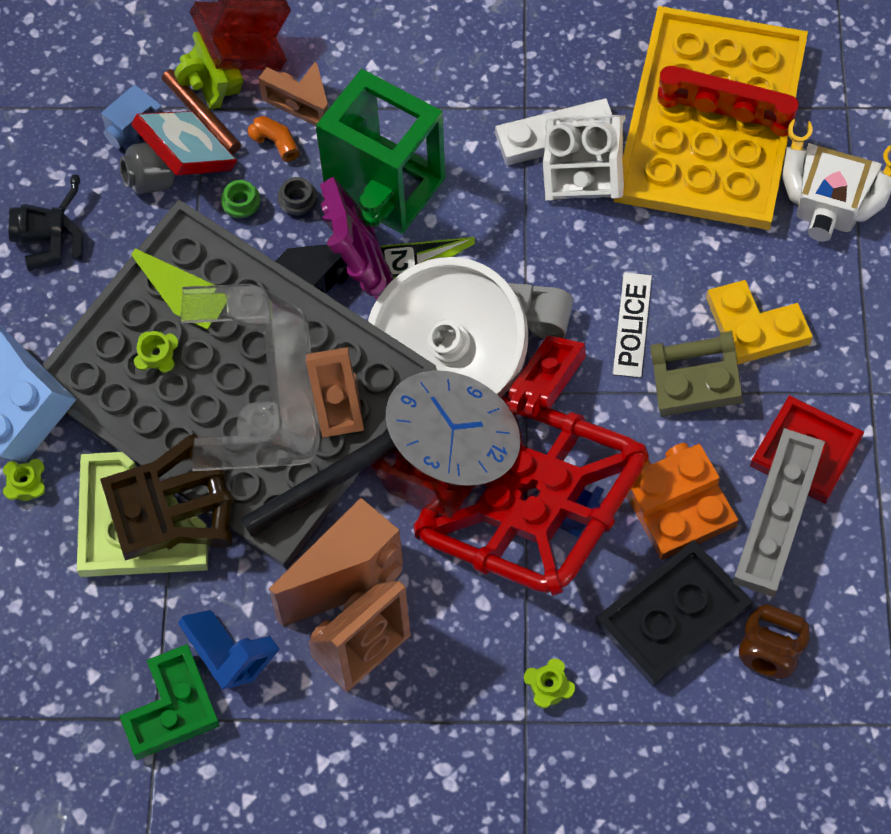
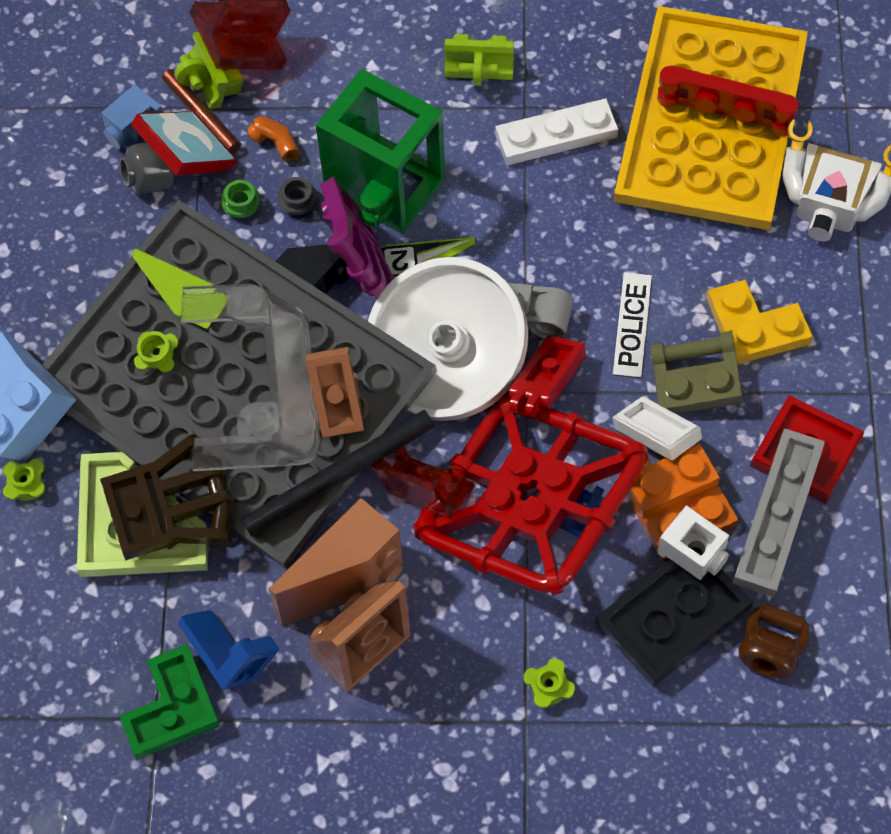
black piece [8,175,83,271] -> none
nougat slope [258,62,328,126] -> none
flat silver sticker [386,370,520,486] -> none
white slope [543,115,626,201] -> none
none -> lime hips [444,34,514,86]
none -> white tile [612,396,702,461]
none -> white brick [657,505,729,580]

